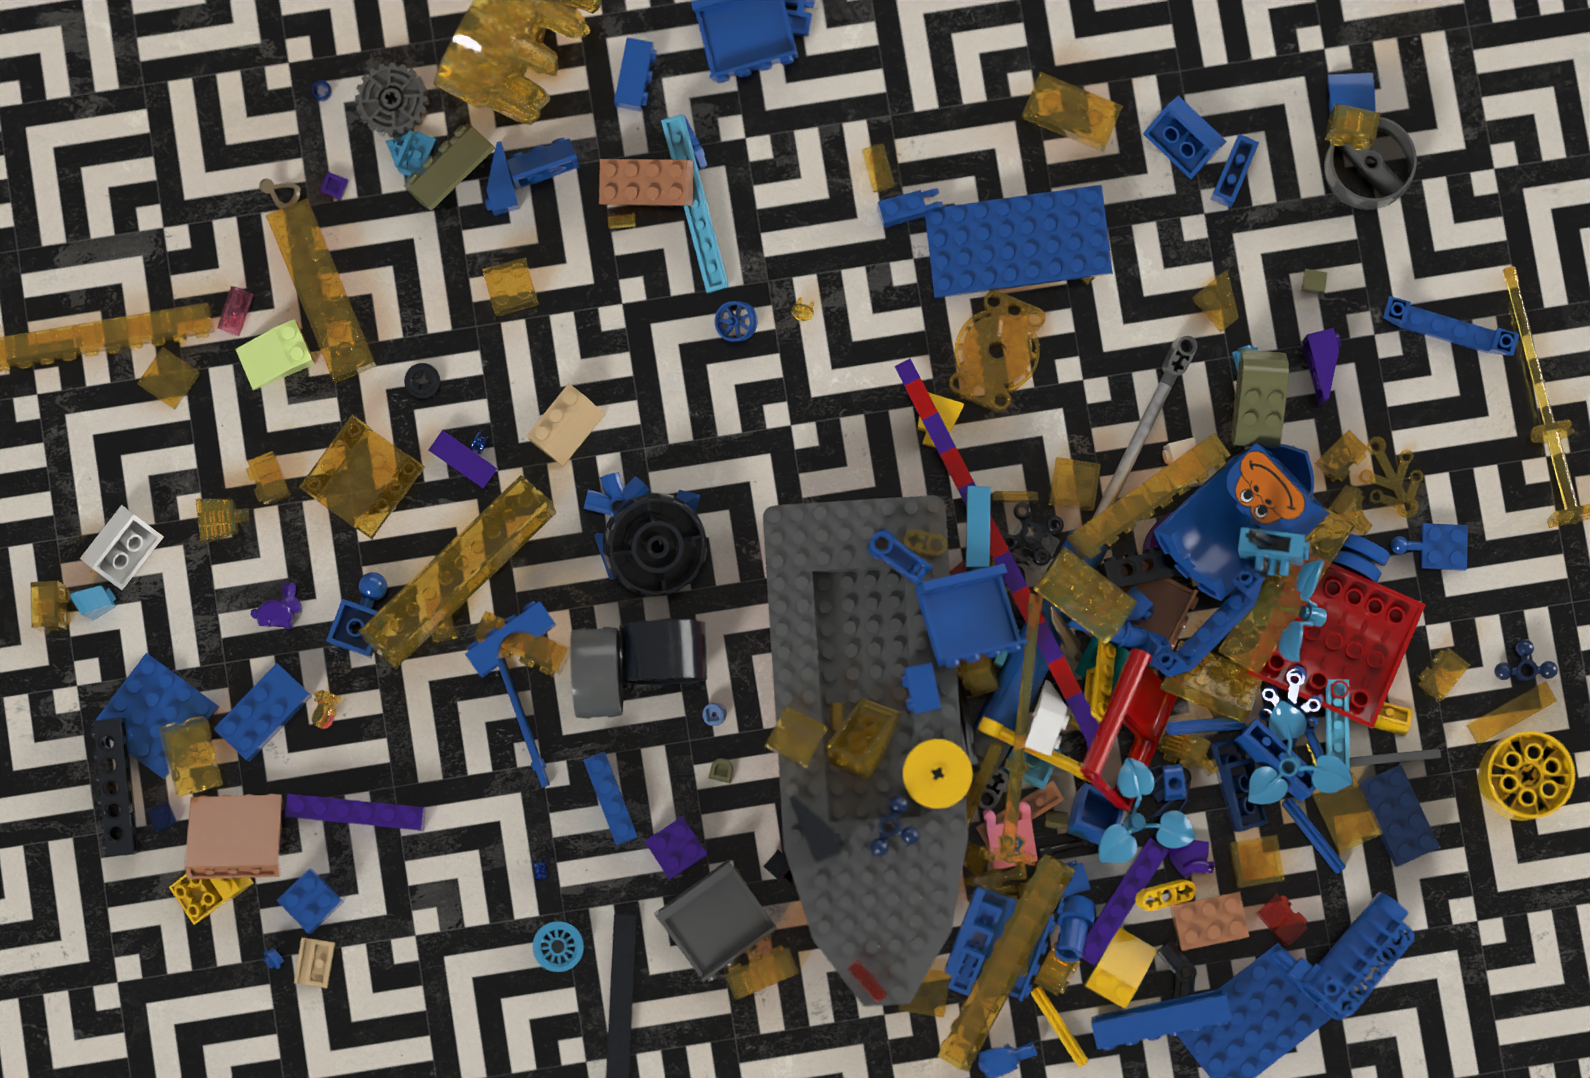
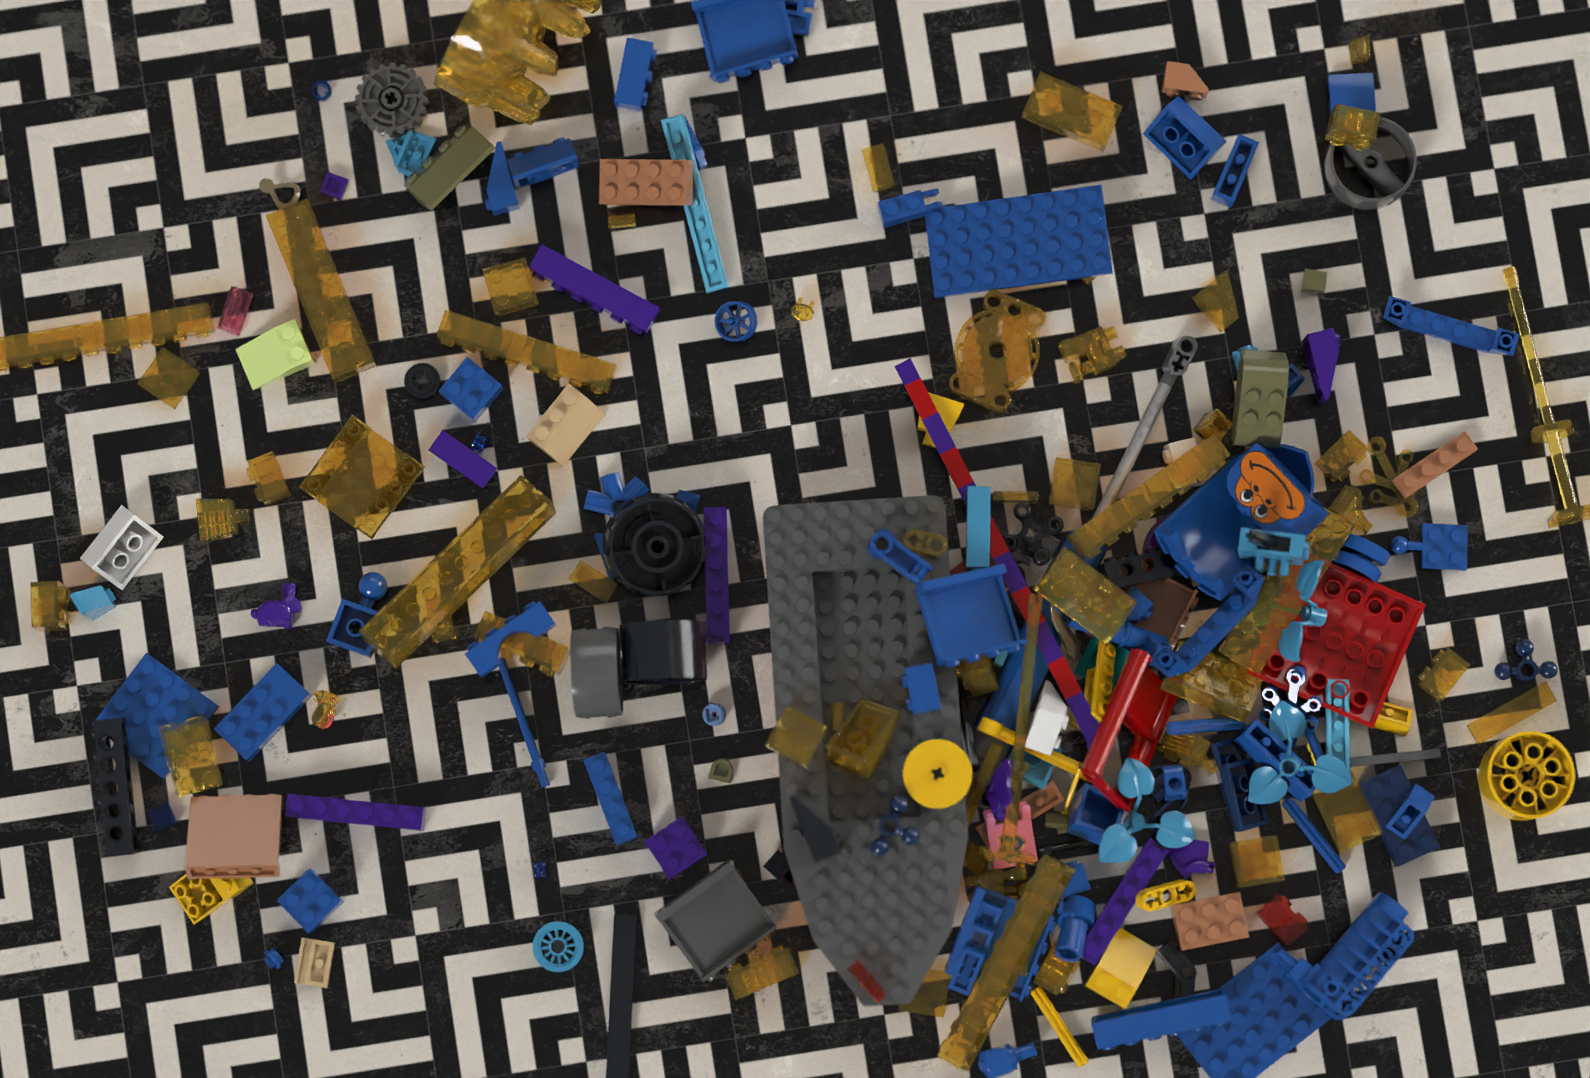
none -> clear yellow brick [437,310,617,394]
none -> blue brick [439,357,504,423]
none -> dark purple brick [529,244,660,335]
none -> clear yellow plate [568,560,619,604]
none -> dark purple brick [704,507,730,645]
none -> dark purple arm [985,758,1013,821]
none -> clear yellow hips [1058,326,1127,384]
none -> yellow piece [1060,766,1081,815]
none -> nougat slope [1162,61,1208,100]
none -> clear yellow brick [1193,409,1233,445]
none -> blue slope [1287,363,1305,397]
none -> clear yellow slope [1349,36,1370,63]
none -> blue slope [1386,784,1435,840]
none -> nougat plate [1392,431,1478,499]

